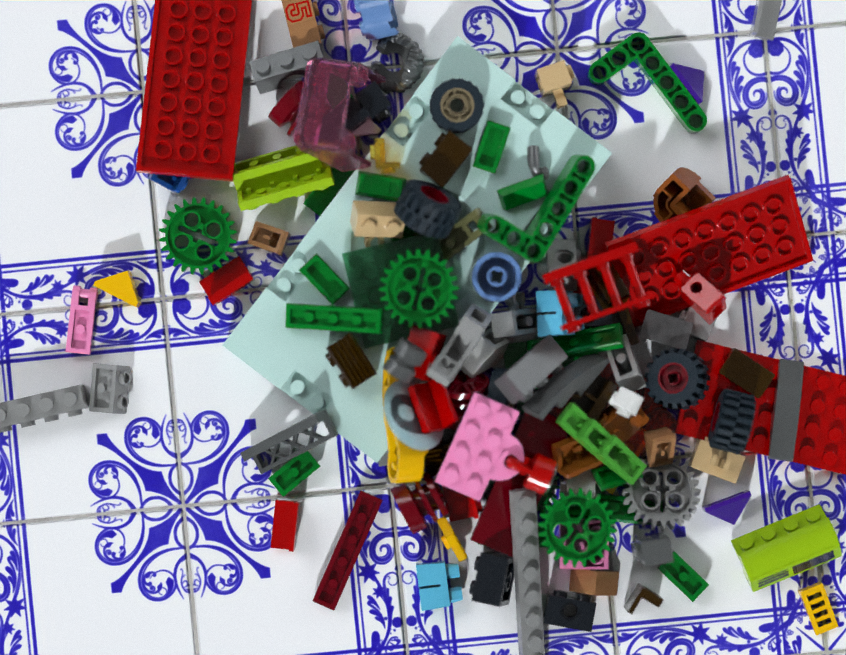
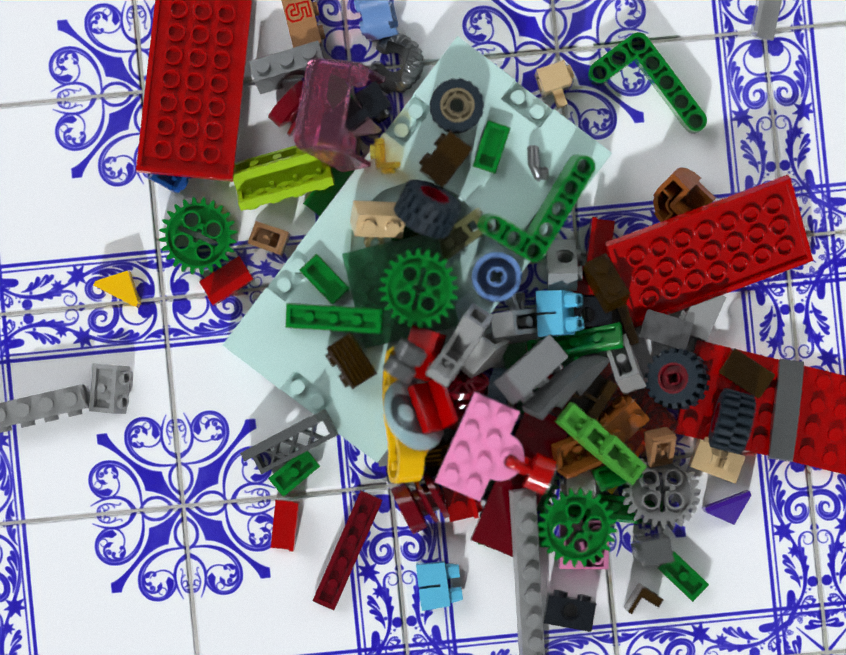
bright pink plate [65,285,98,355] -> none
green tile [355,171,407,202] -> none
yellow plate [437,516,467,562] -> none
black brick [469,551,514,607] -> none
green tile [497,174,549,210] -> none
red fence [542,241,655,334] -> none
medium nougat slope [569,569,619,596] -> none
white plate [609,386,644,419] -> none
dark purple slope [670,63,704,105] -> none
red torso [674,270,727,325] -> none
lime brick [731,504,842,592] -> none
yellow slope [797,582,839,636] -> none

